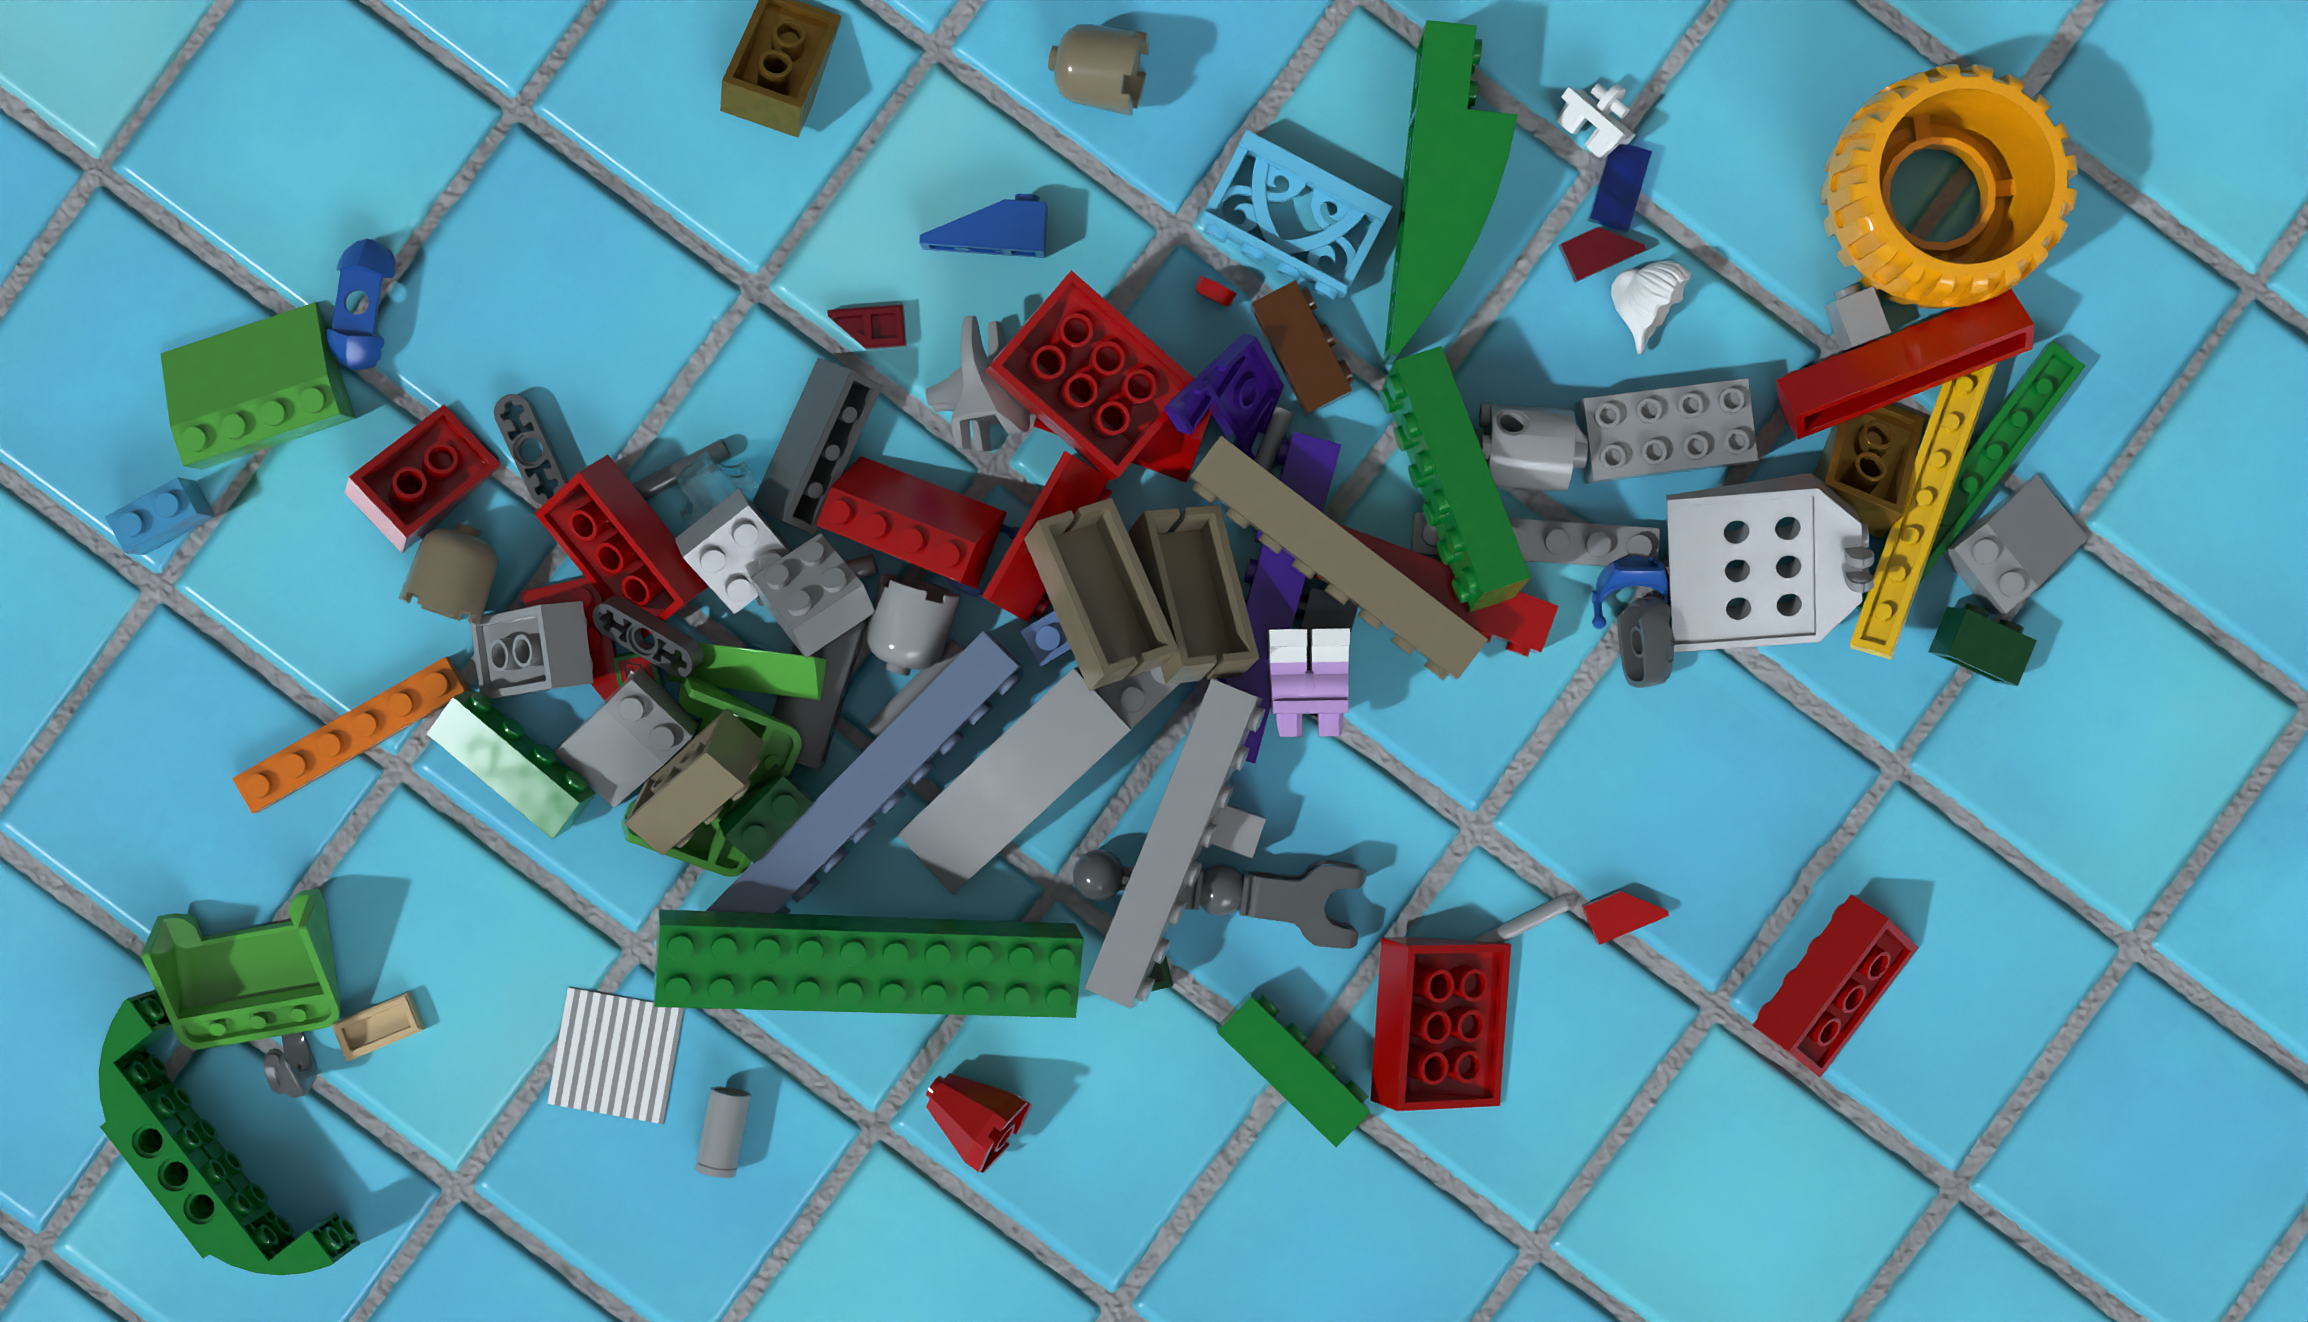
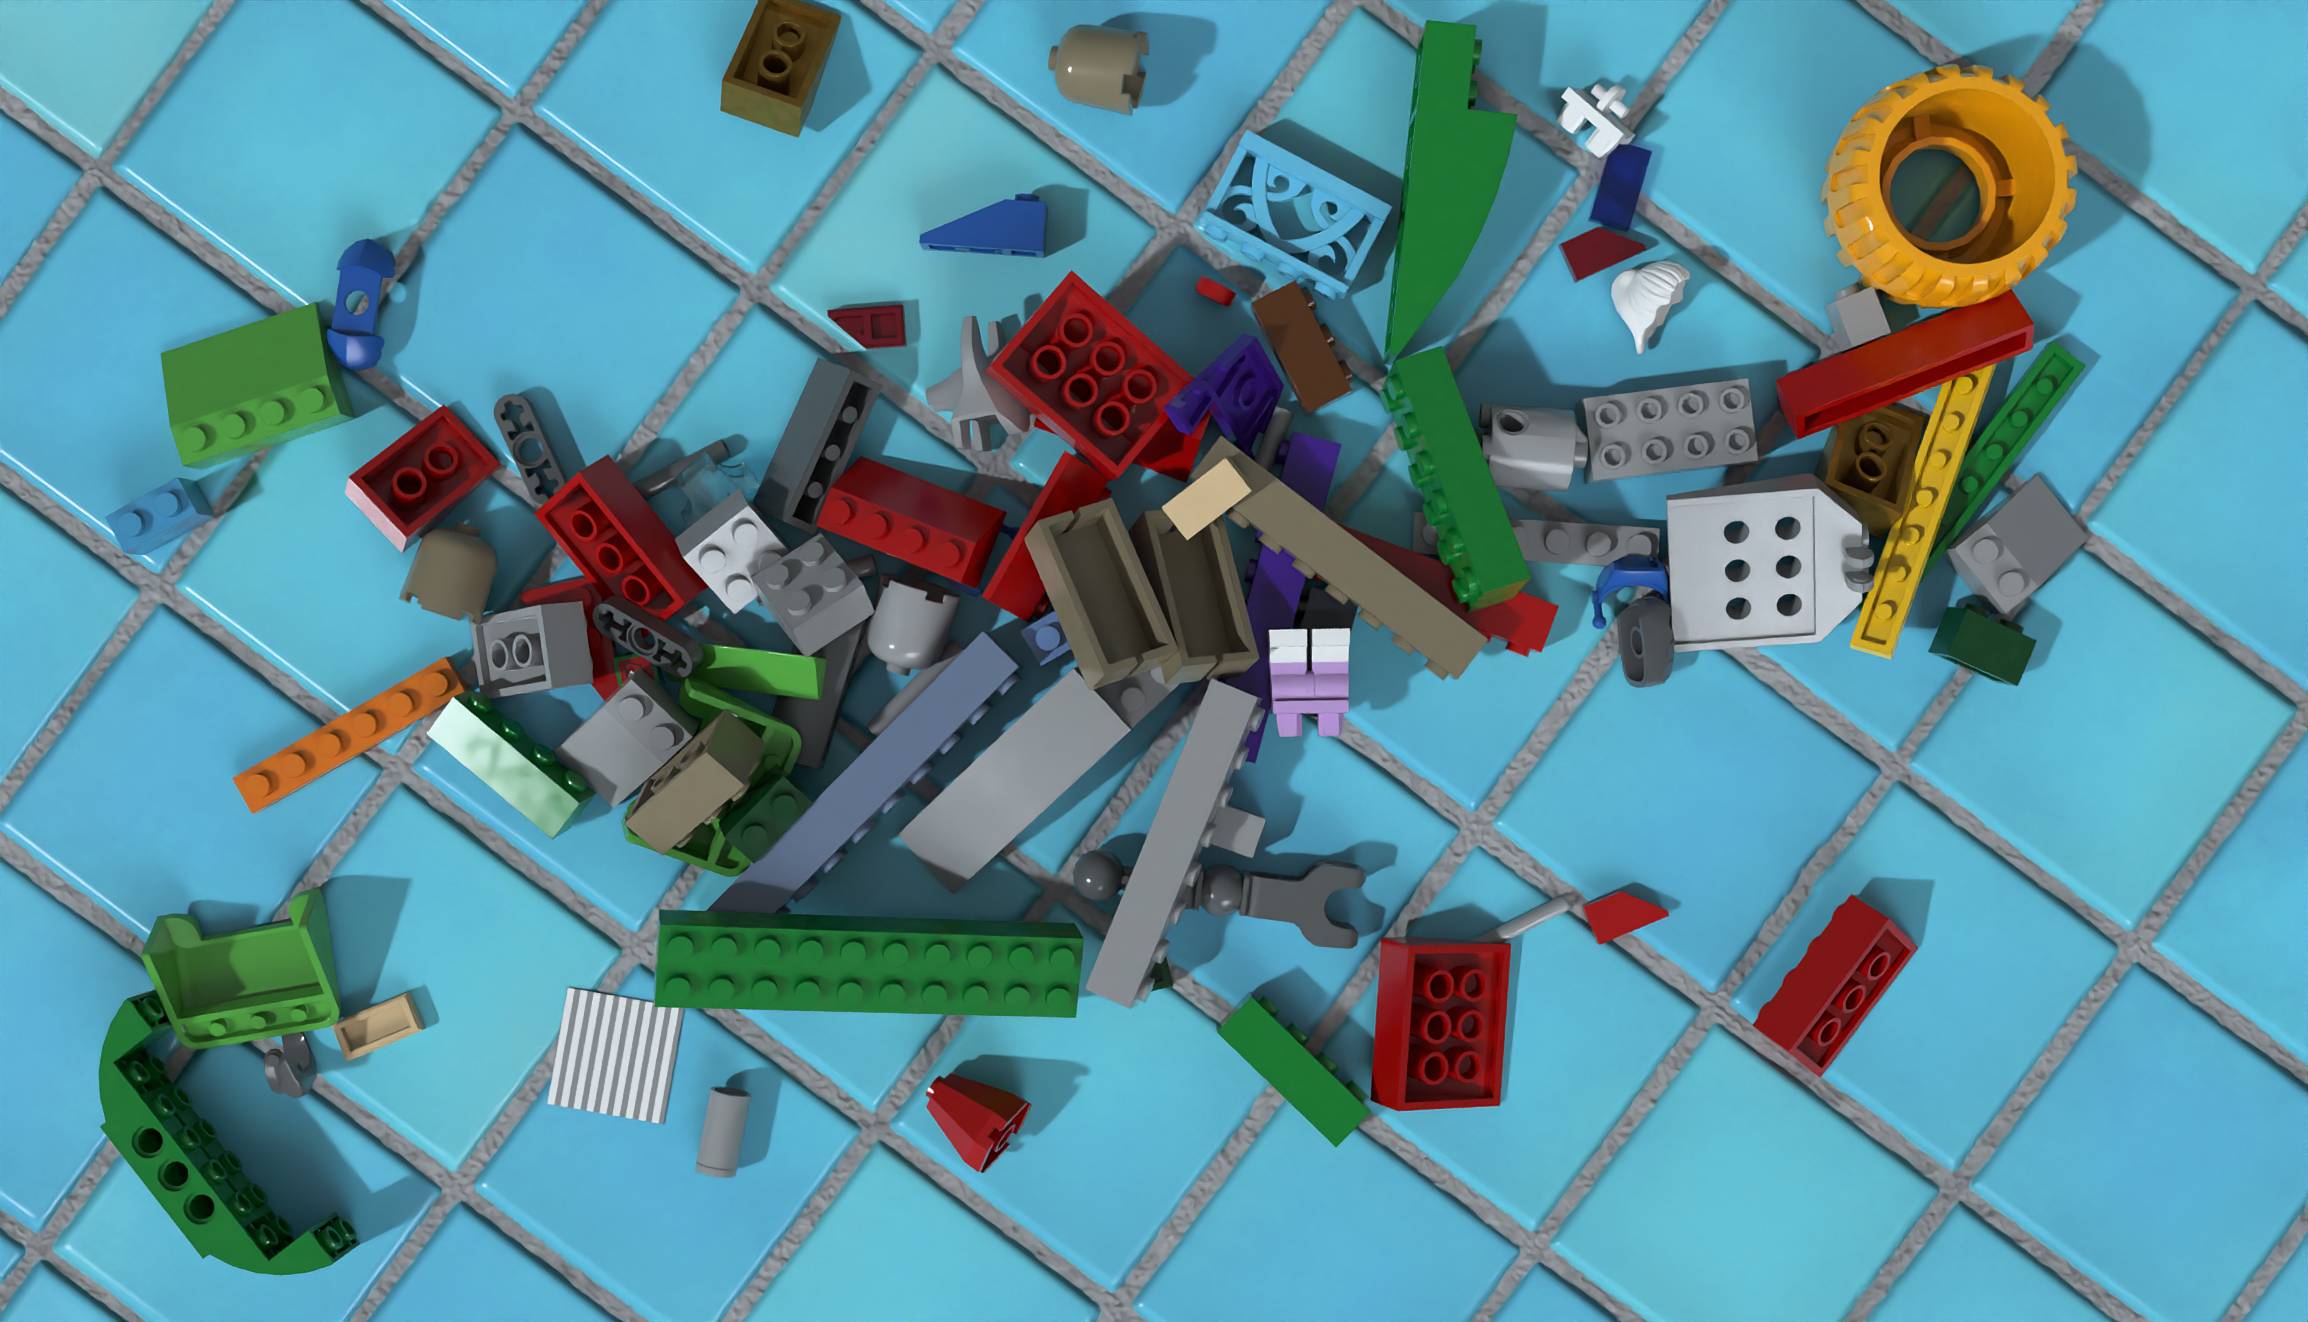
none -> tan tile [1161,455,1254,540]

